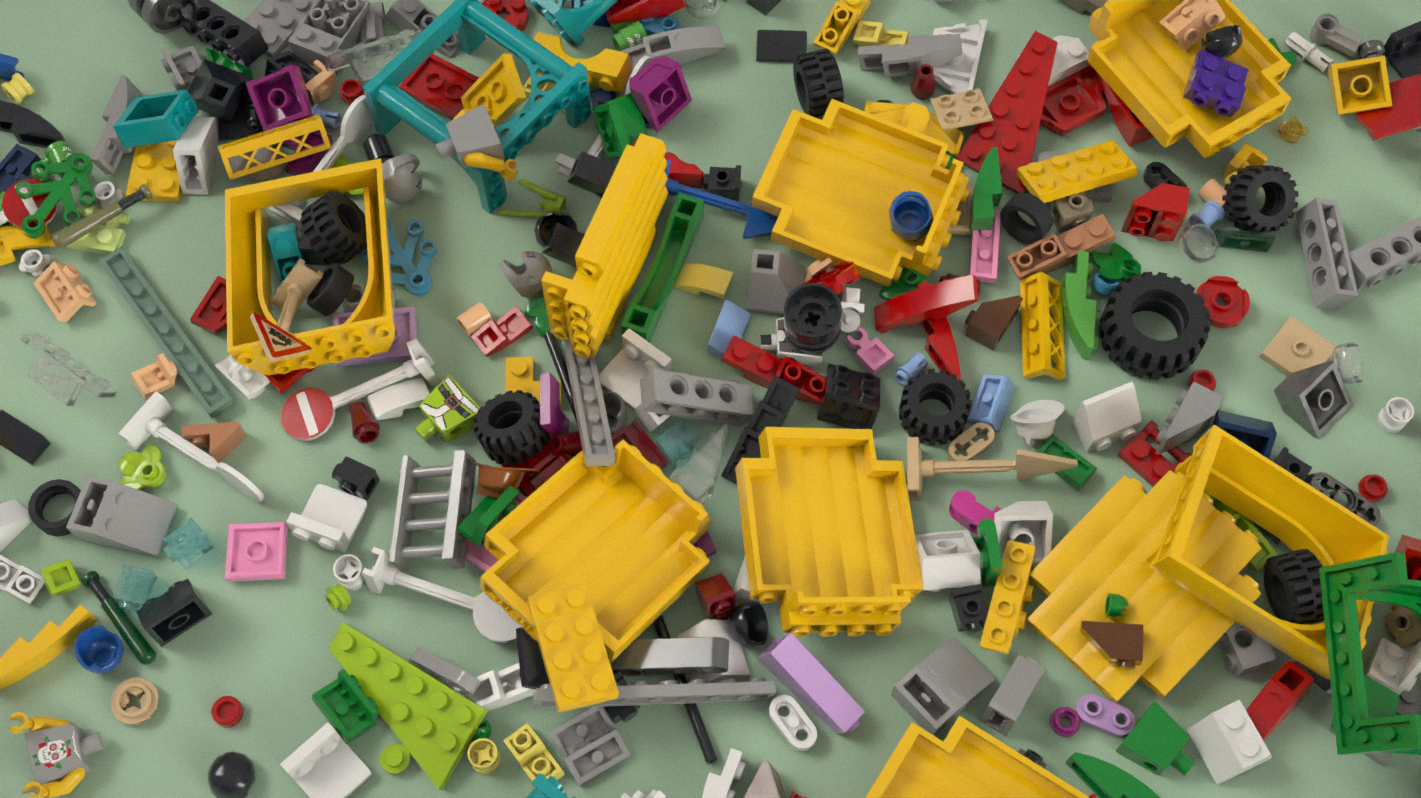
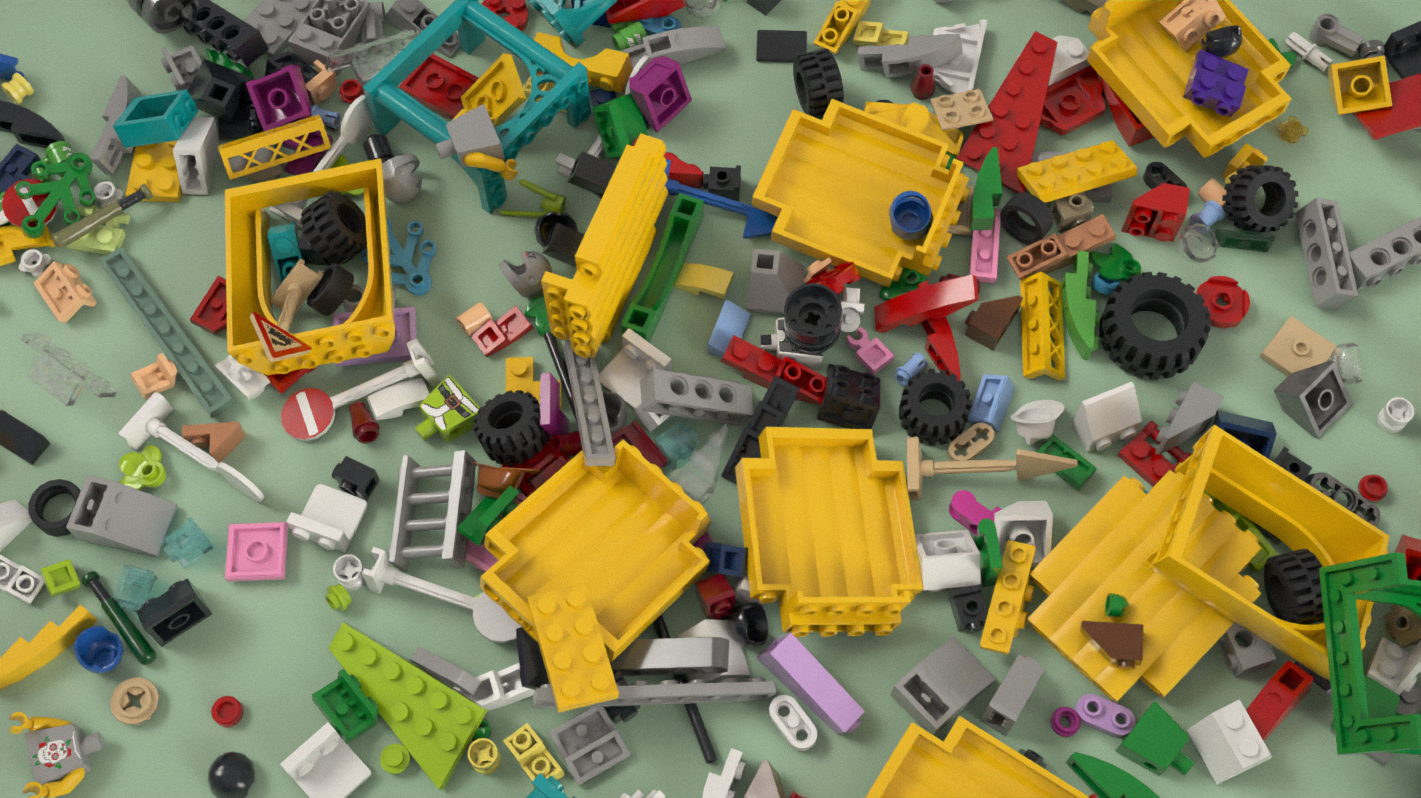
red plate [1188,370,1216,391] -> none
none -> dark blue slope [704,542,748,577]

